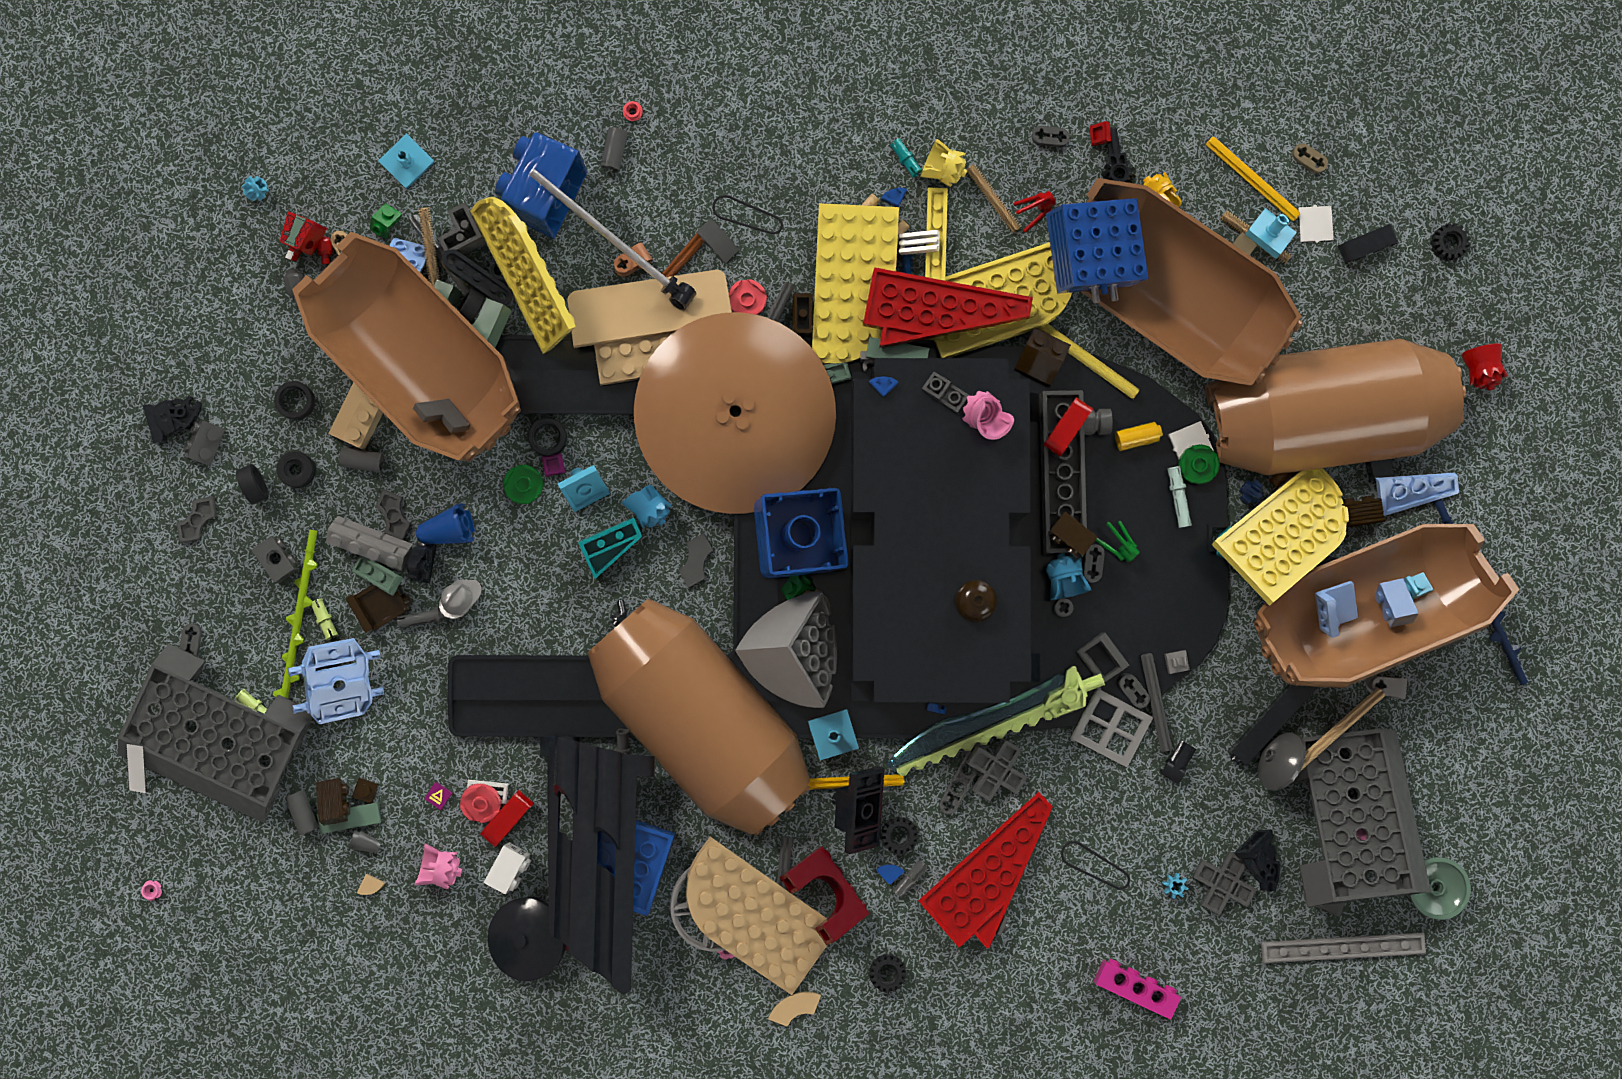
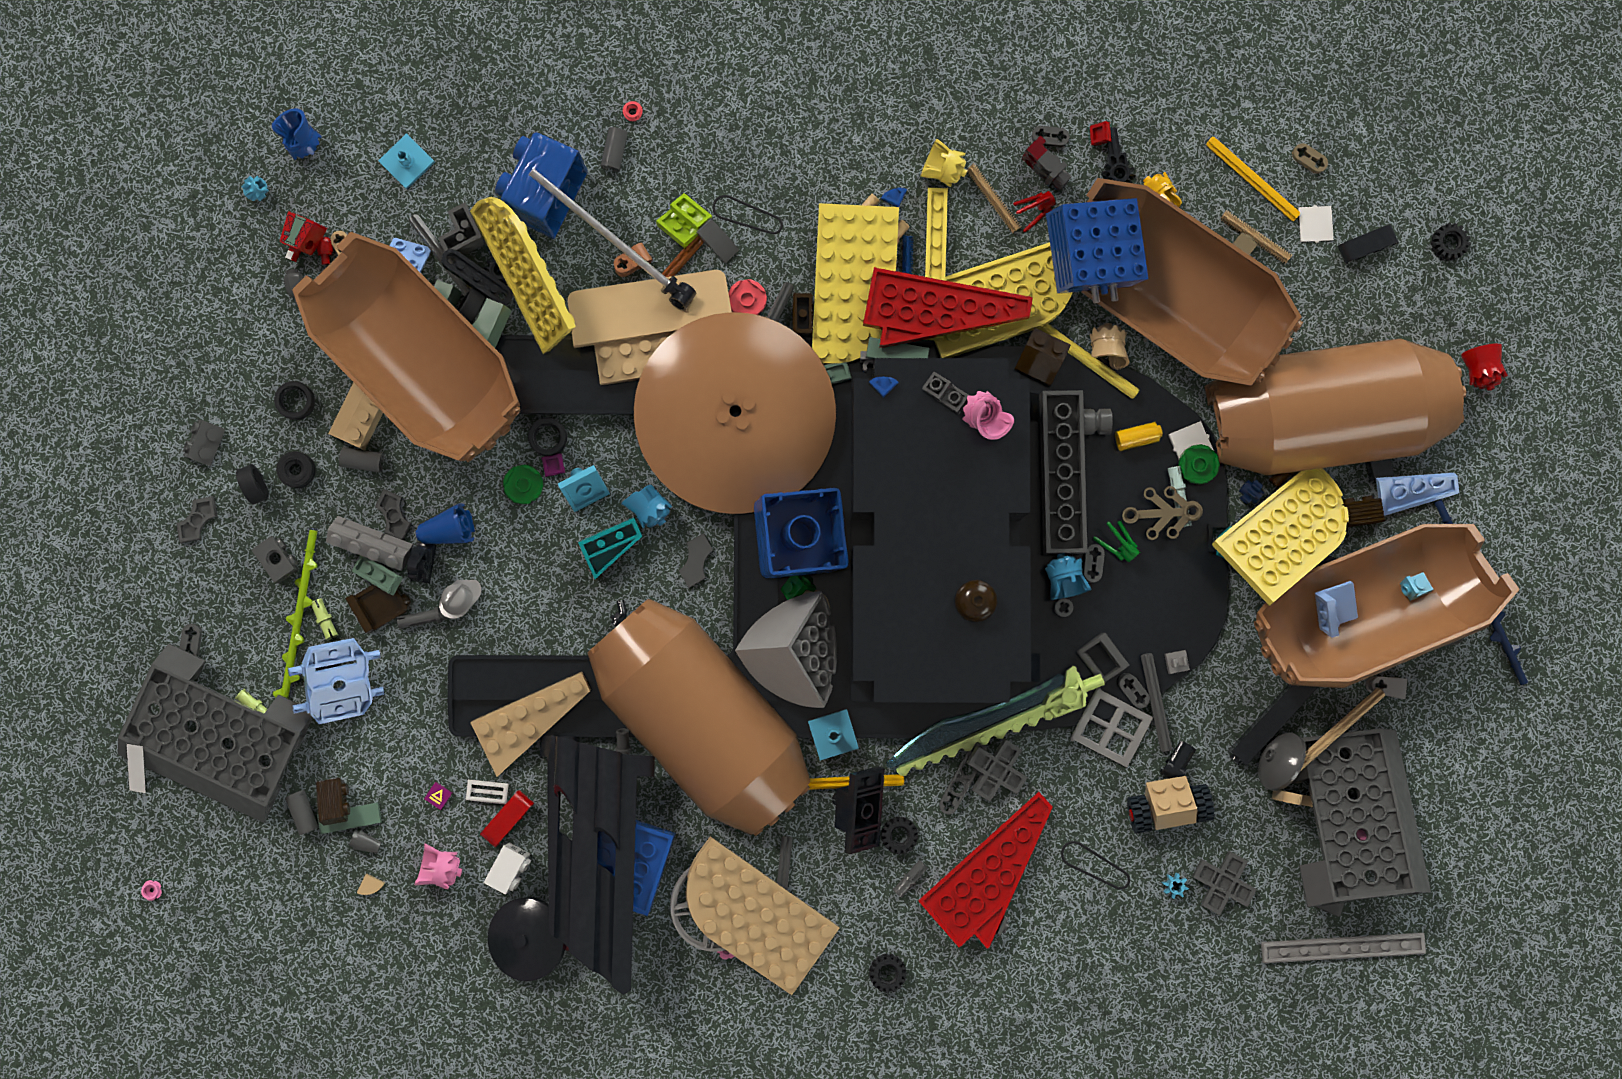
black piece [143,395,202,446] -> none
dark brown plate [352,777,379,803] -> none
green bracket [370,203,402,239] -> none
dark grey tile [413,399,470,433] -> none
tan axle [418,207,440,286] -> none
coral tile [460,784,501,823] -> none
tan tile [768,992,821,1027] -> none
dark red arch [779,846,870,945] -> none
blue tile [876,864,905,885] -> none
teal pin [890,138,922,178] -> none
white tile [899,230,940,255] -> none
blue tile [926,702,947,714] -> none
red beam [1043,397,1093,457] -> none
dark brown piece [1047,512,1098,558] -> none
dark pink brick [1093,958,1181,1020] -> none
black piece [1234,829,1280,892] -> none
medium azure tile [1245,208,1297,259] -> none
brick [1375,578,1418,628] -> none
sand green dish [1409,857,1471,920] -> none
none -> blue hat [272,108,322,160]
none -> tan wing [471,672,591,777]
none -> lime slope [656,193,712,248]
none -> dark grey hips [1021,135,1072,191]
none -> tan hat [1090,323,1130,370]
none -> dark tan plant [1122,486,1203,540]
none -> brick [1127,776,1215,834]
none -> tan beam [1271,790,1313,807]

